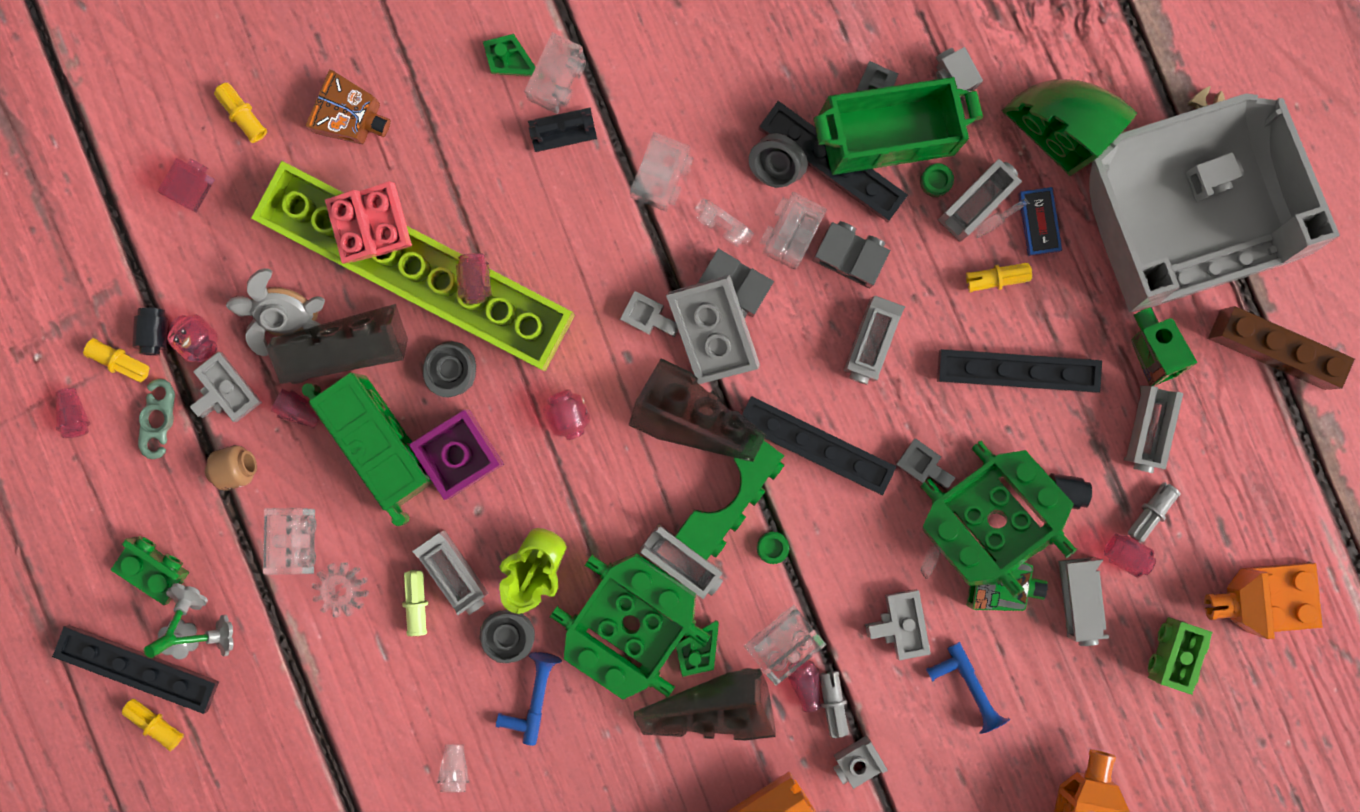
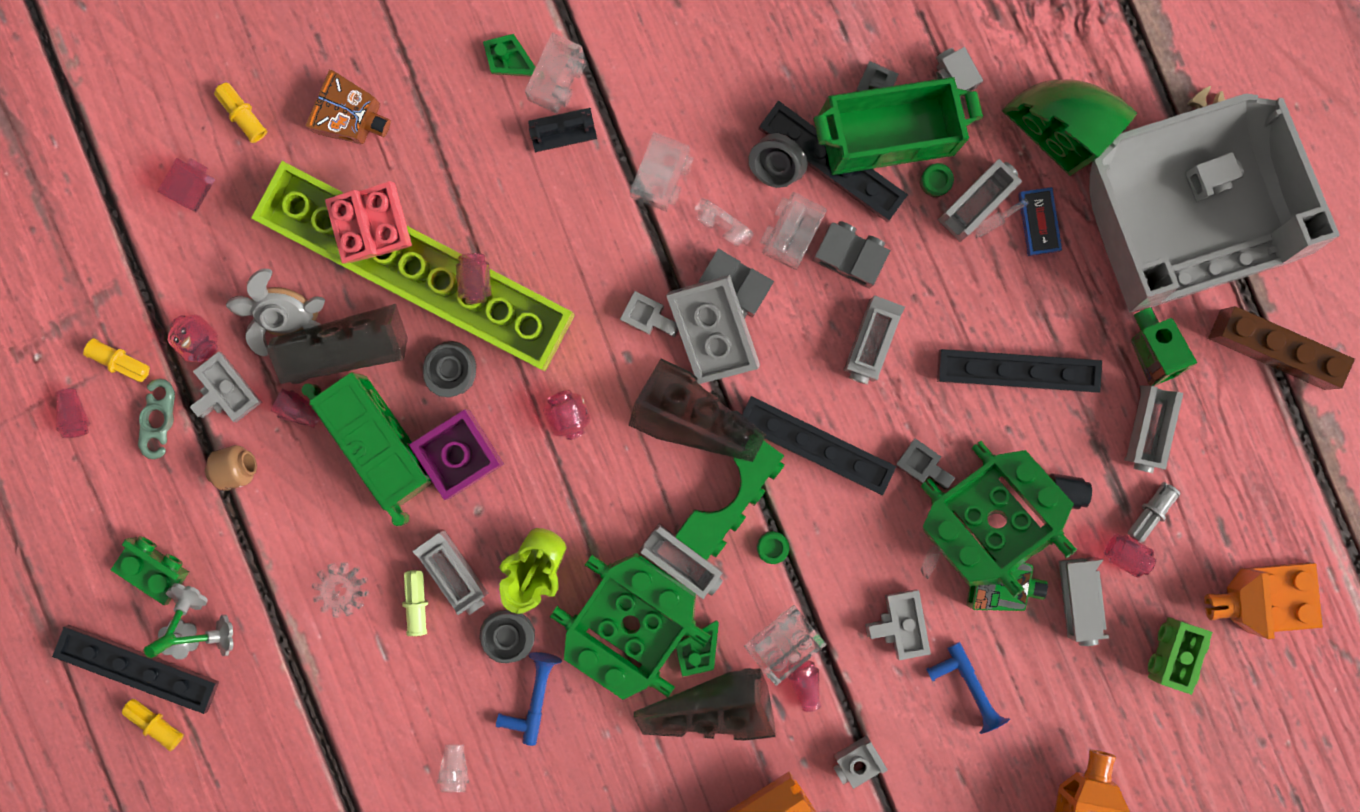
black brick [132,308,168,356] -> none
clear brick [263,508,317,575] -> none
light grey axle [818,671,849,738] -> none
yellow axle [966,263,1032,293] -> none

